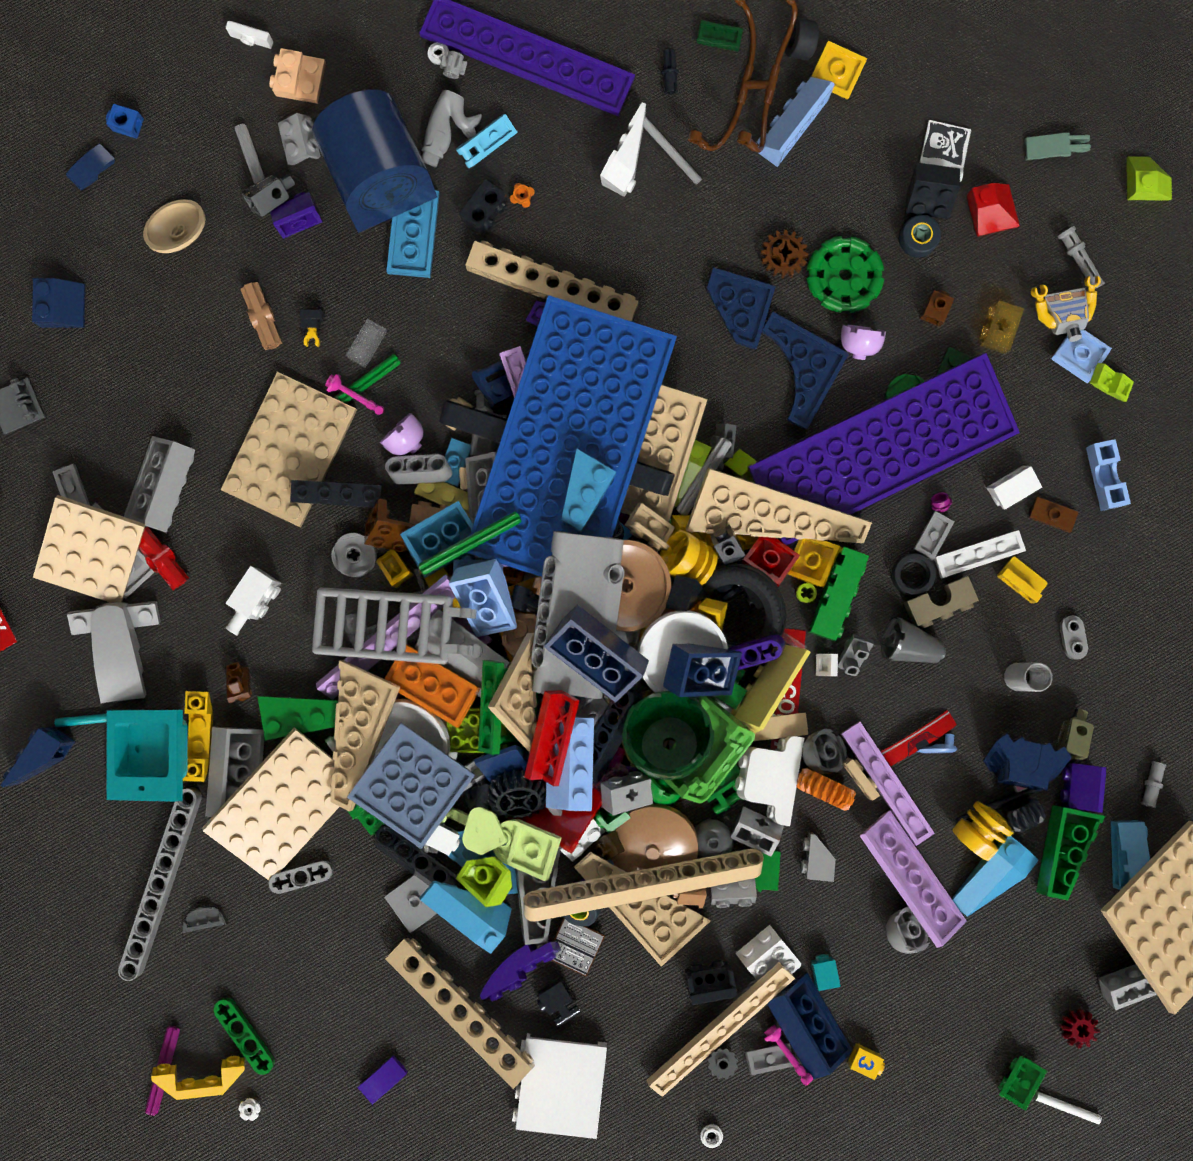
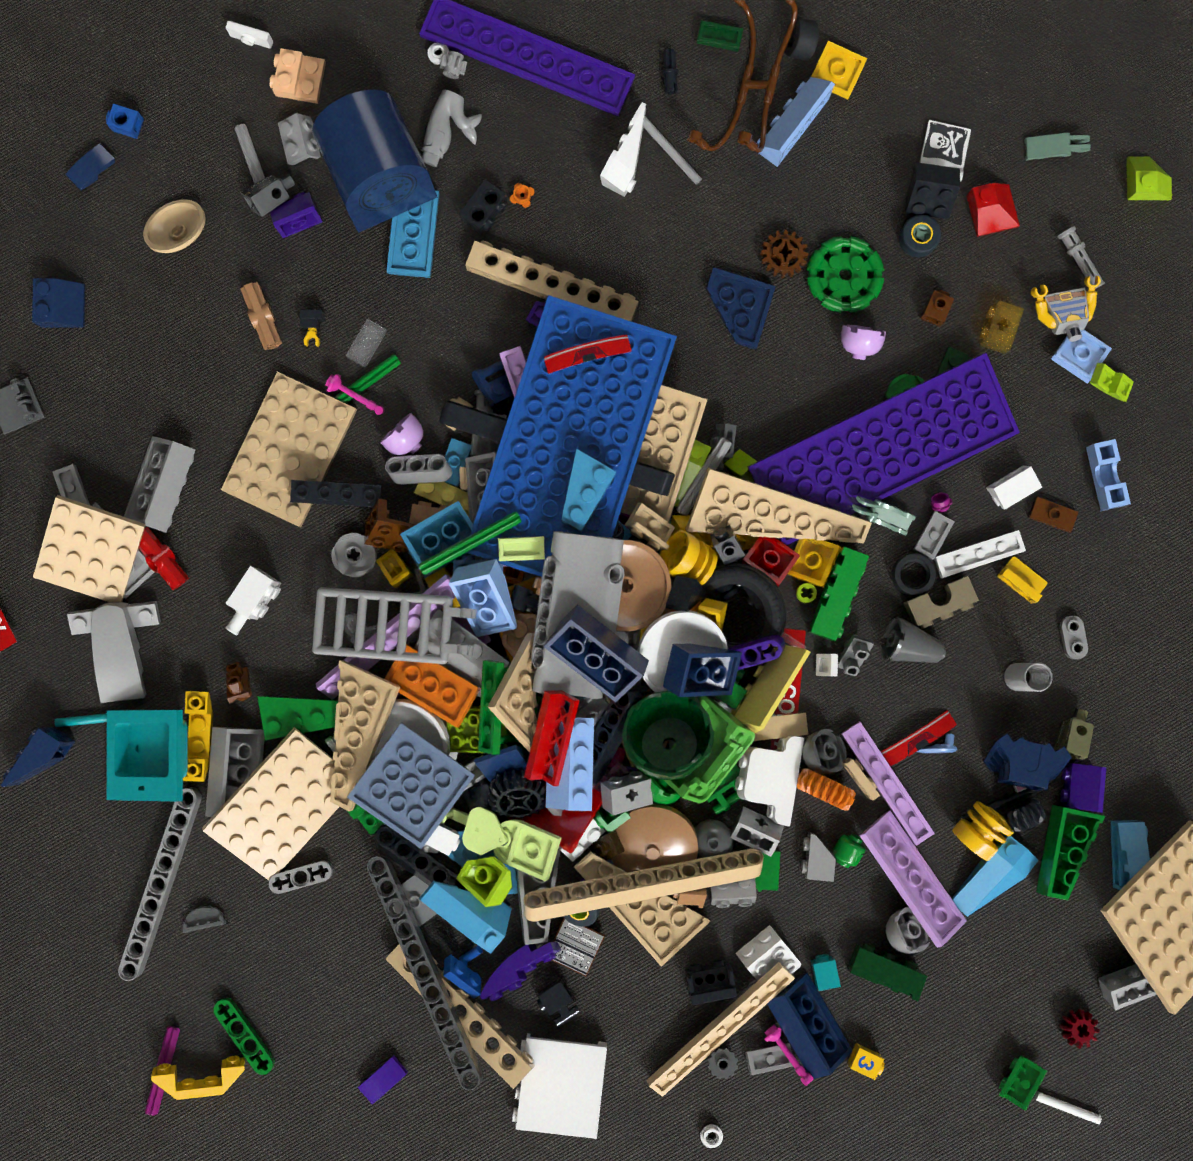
white plate [238,1098,261,1121] -> none
medium azure plate [456,114,518,168] -> none
dark blue plate [762,312,849,430] -> none
light grey pin [1141,761,1166,808] -> none
none -> dark grey beam [367,856,483,1090]
none -> blue plate [443,945,483,999]
none -> yellowish green tile [498,536,545,561]
none -> red sticker [544,335,632,374]
none -> green head [832,833,866,868]
none -> dark green wedge [847,943,928,1002]
none -> arm [852,496,916,536]

